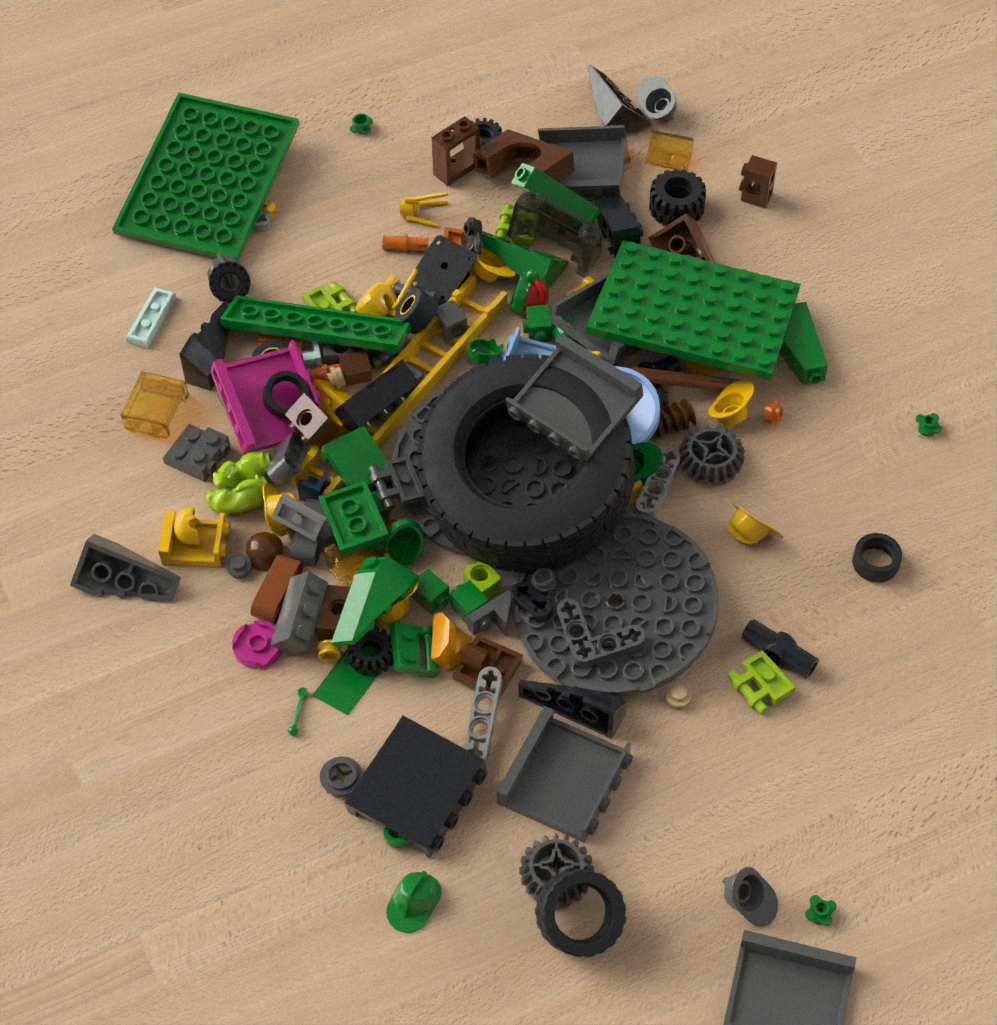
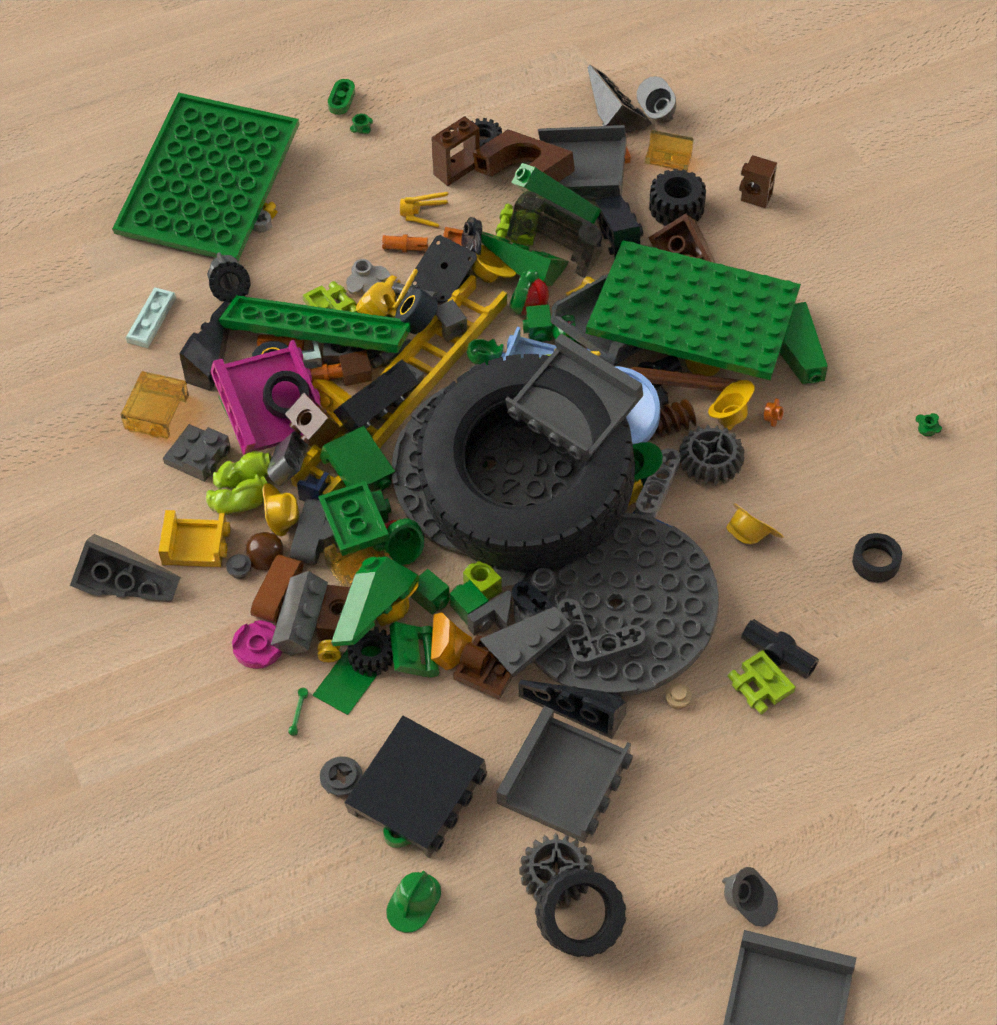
yellow hair [174,506,203,545] -> none
light grey plate [271,494,327,541] -> none
tan plate [327,367,346,390] -> none
dark grey plate [369,455,425,511] -> none
light grey beam [464,667,503,763] -> none
green plate [805,895,837,926] -> none
none -> green plate [328,79,355,115]
none -> light grey plate [346,259,390,294]
none -> dark grey wing [480,607,573,678]

